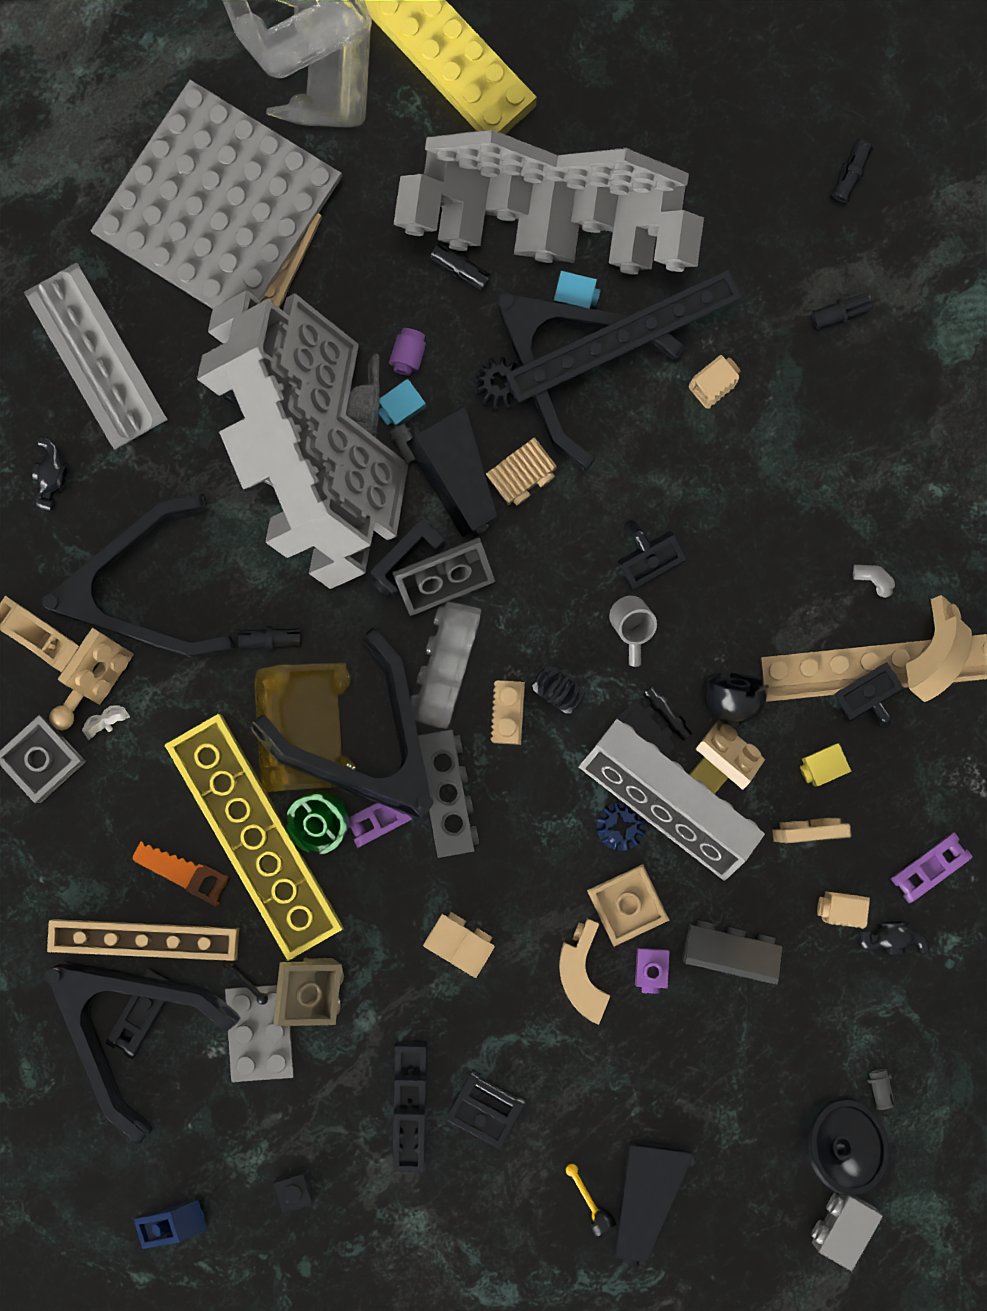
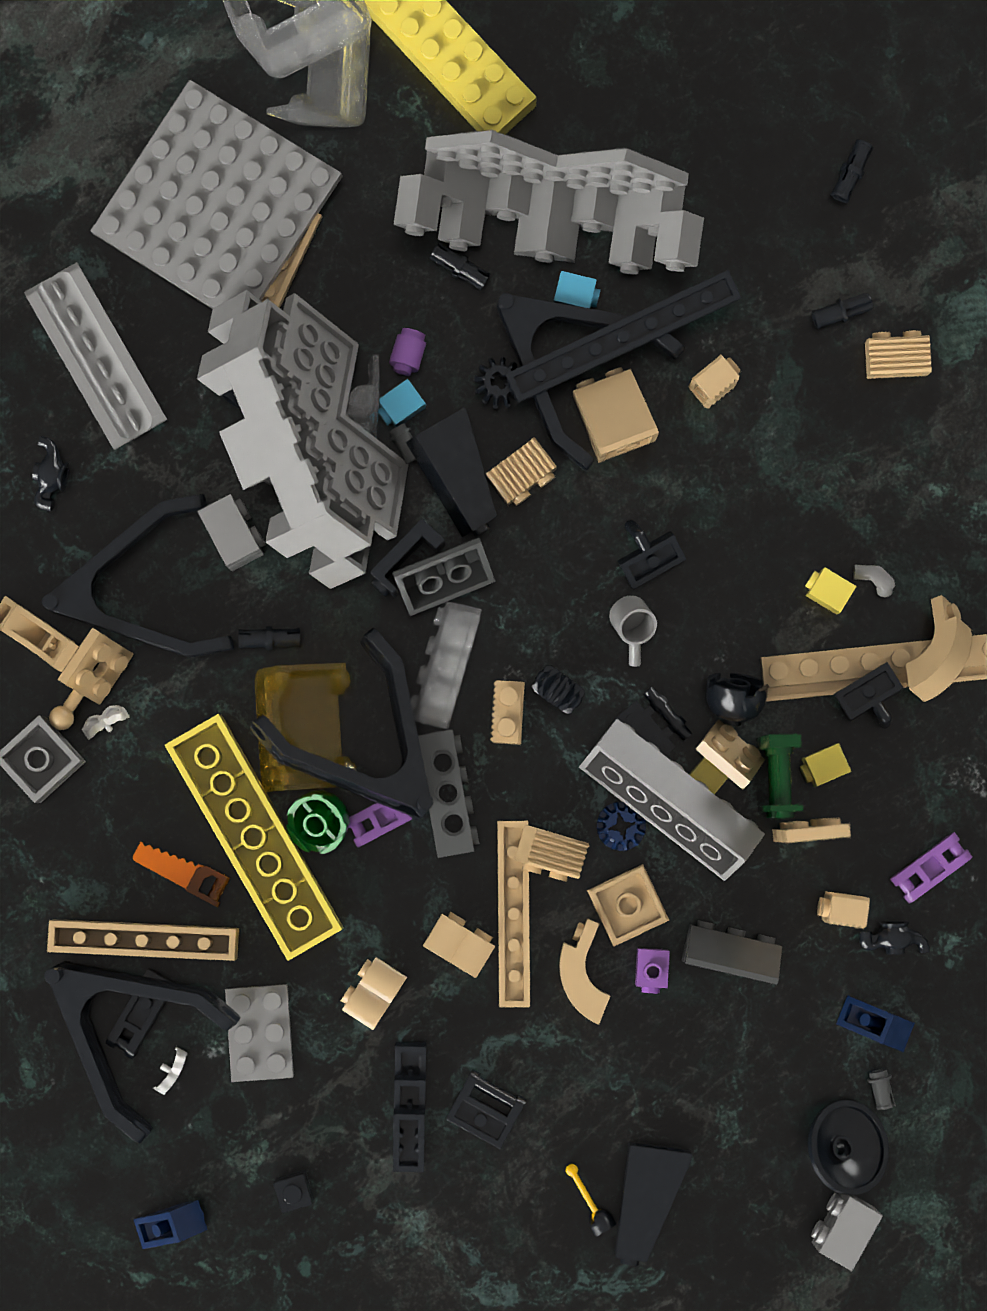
black hinge [222,960,268,1005] -> none
dark tan plate [273,958,344,1026] -> none
none -> white piece [153,1046,187,1095]
none -> light grey brick [197,494,266,571]
none -> tan brick [341,957,407,1030]
none -> tan plate [498,821,530,1007]
none -> tan brick [515,825,589,882]
none -> tan slope [573,367,659,463]
none -> dark green fence [756,734,803,818]
none -> light yellow brick [805,567,856,615]
none -> dark blue slope [836,995,915,1052]
none -> tan brick [865,330,932,379]

